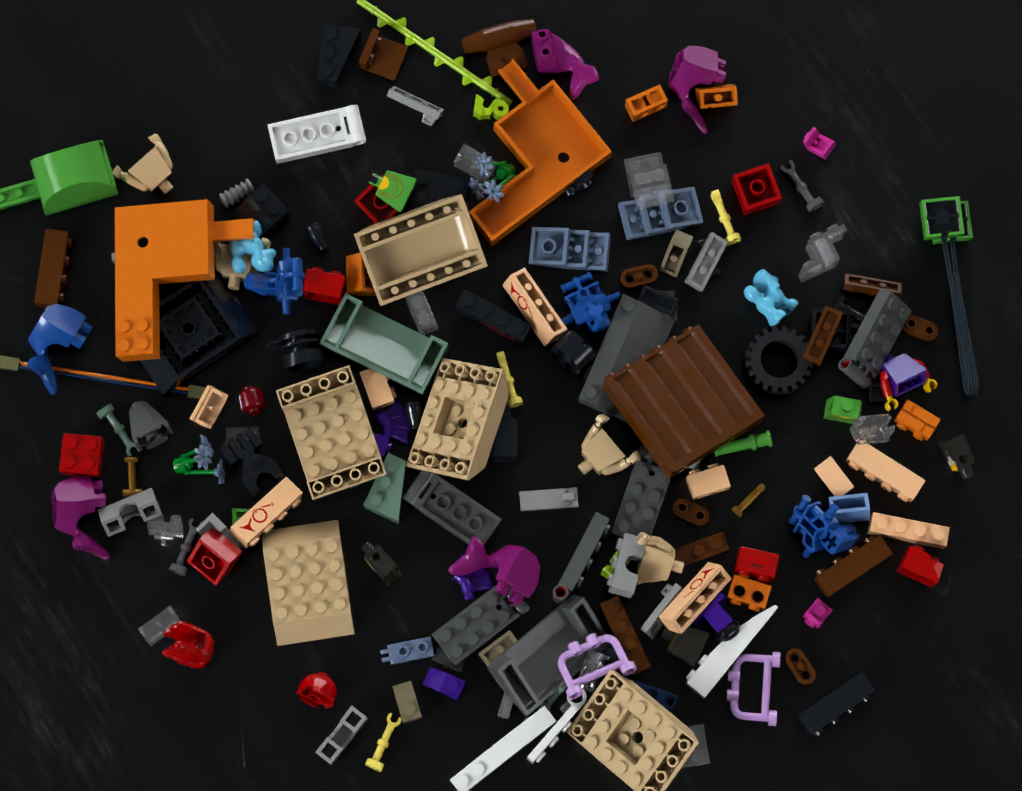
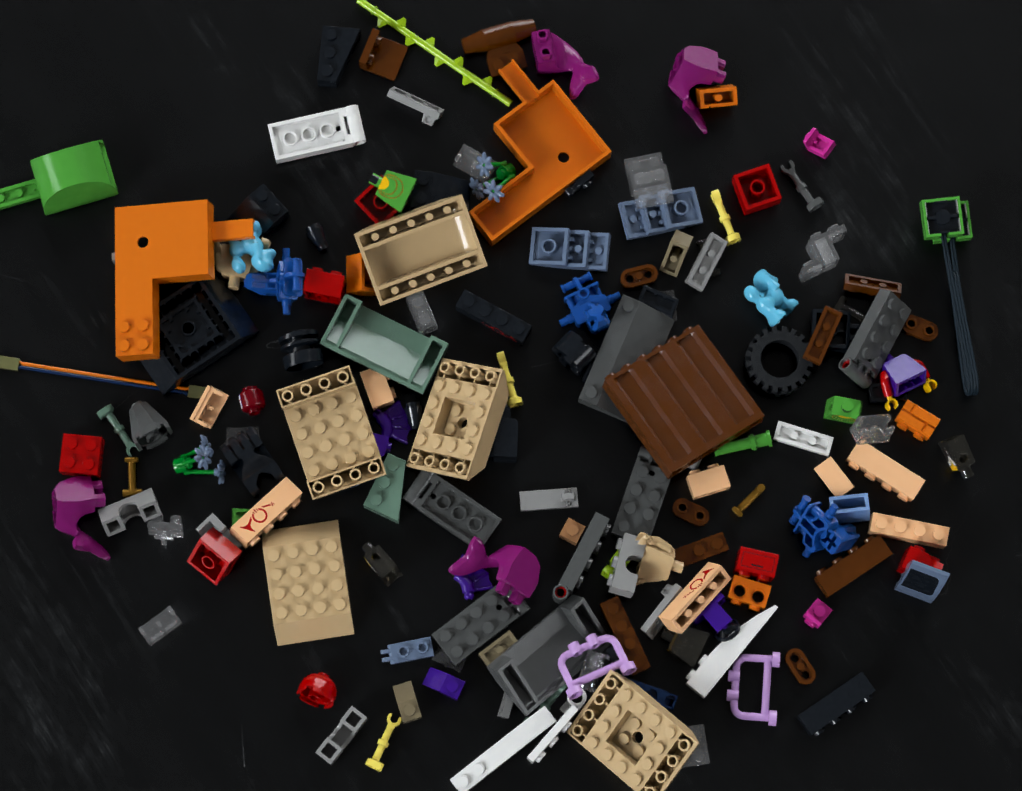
blue hips [27,304,93,395] -> none
reddish brown brick [34,229,73,308] -> none
tan torso [112,134,173,194] -> none
red piece [162,621,215,668] -> none
dark grey piece [169,518,202,576] -> none
light grey piece [219,179,255,209] -> none
lime leg [473,94,509,120] -> none
light nougat brick [502,268,567,347] -> none
tan torso [578,414,641,475] -> none
orange brick [625,84,668,122] -> none
none -> medium nougat brick [559,517,586,546]
none -> white plate [773,421,834,457]
none -> slope [894,560,950,603]

